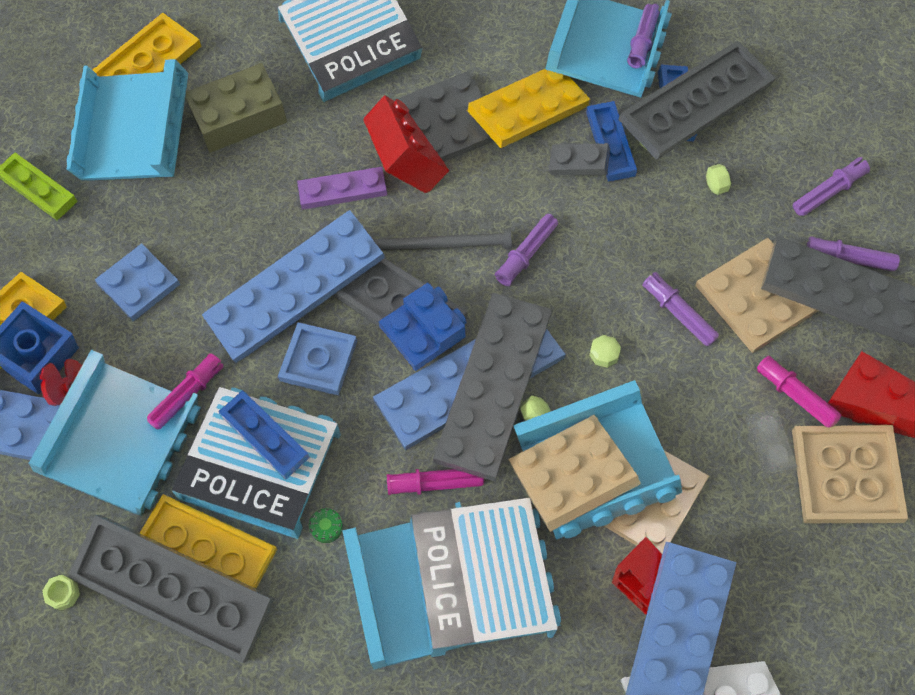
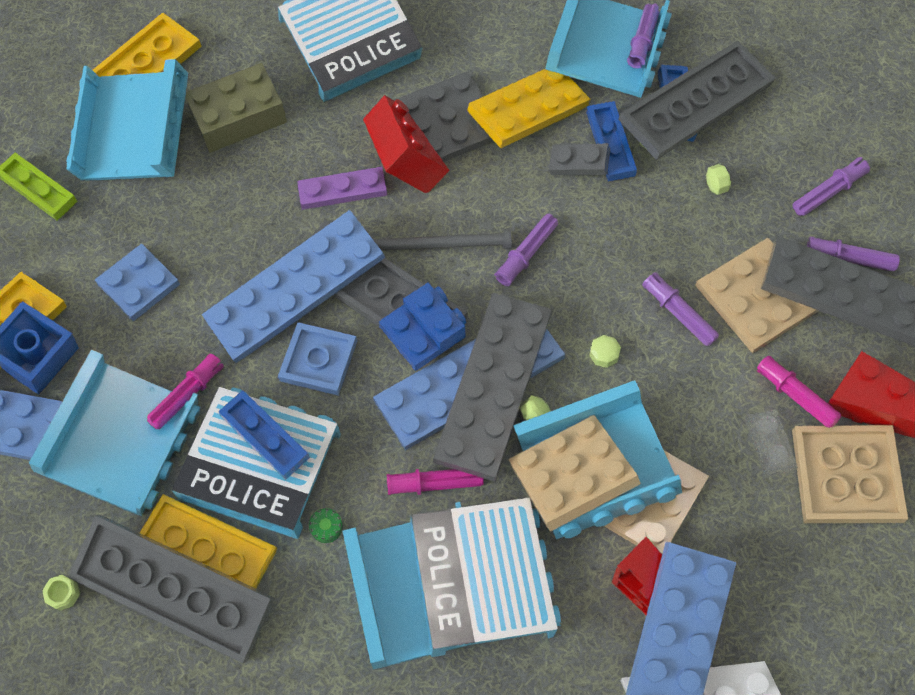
red piece [40,359,82,406] -> none

